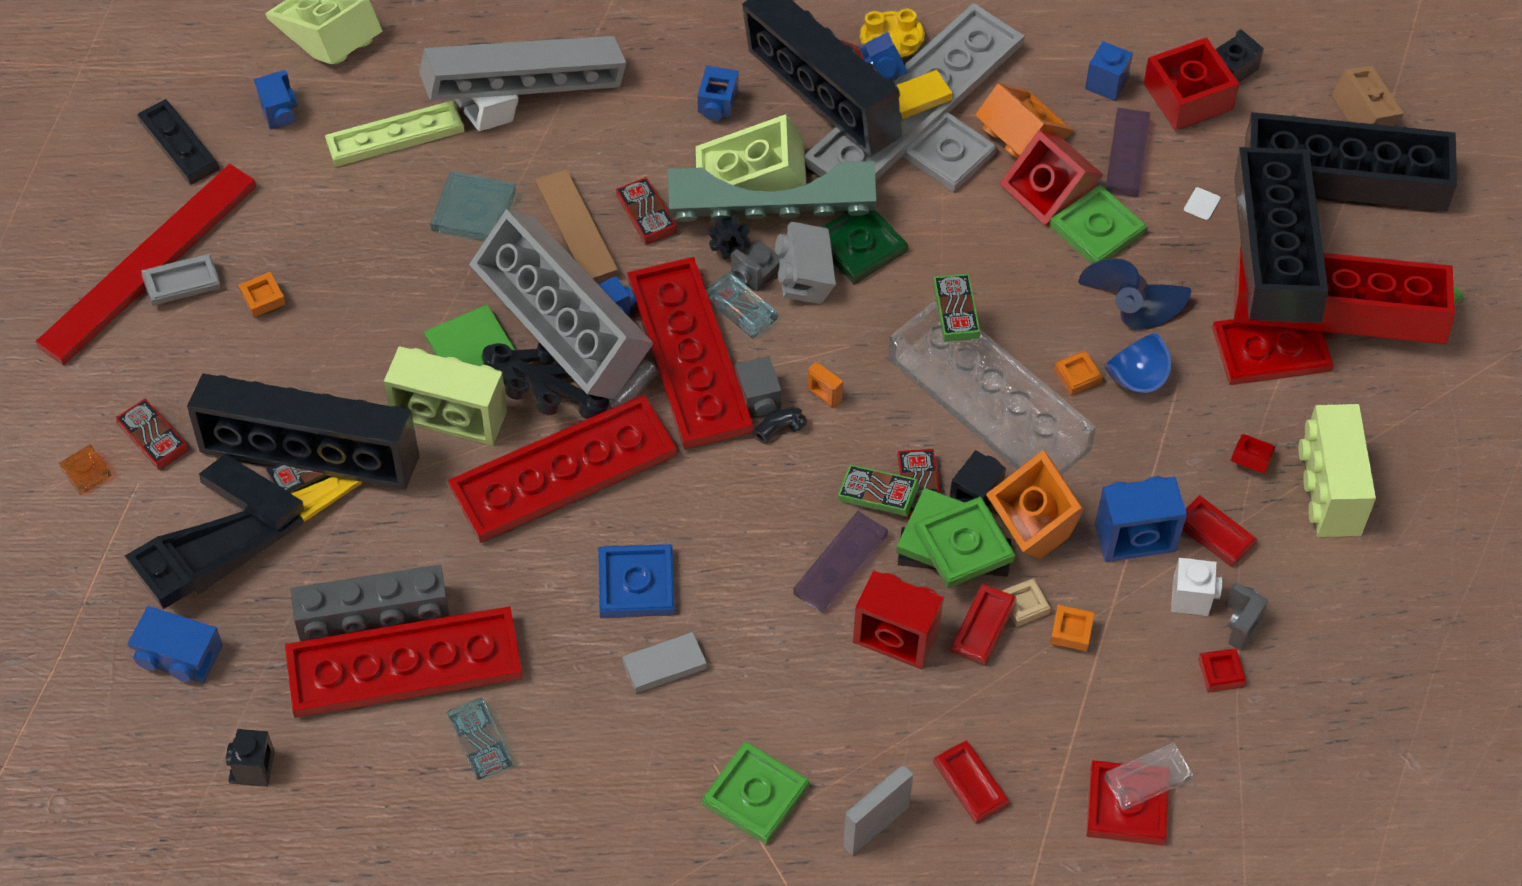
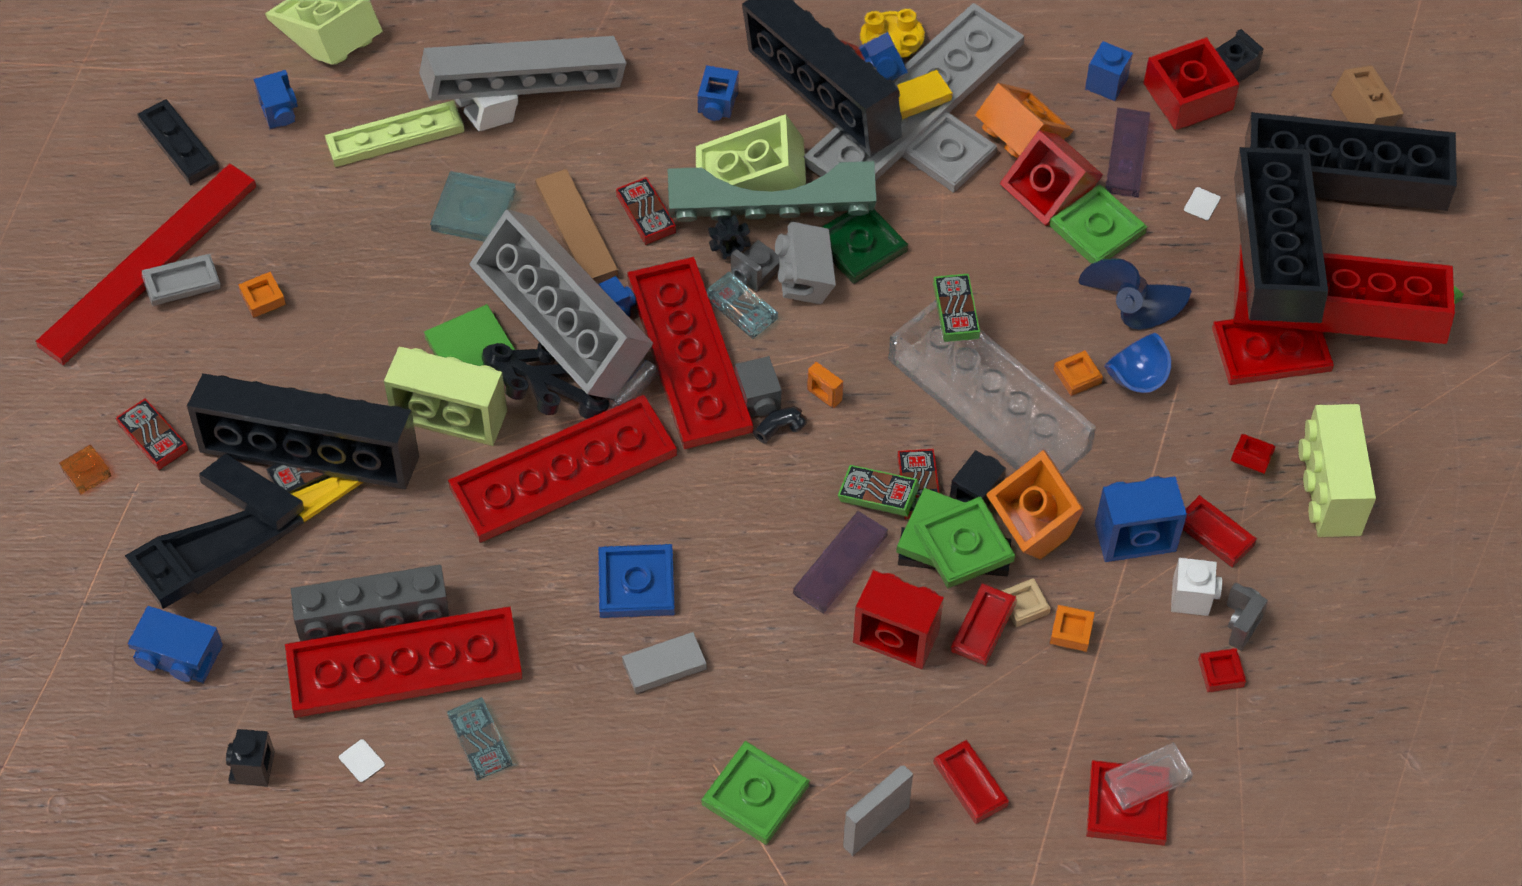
none -> white sticker [339,739,385,782]

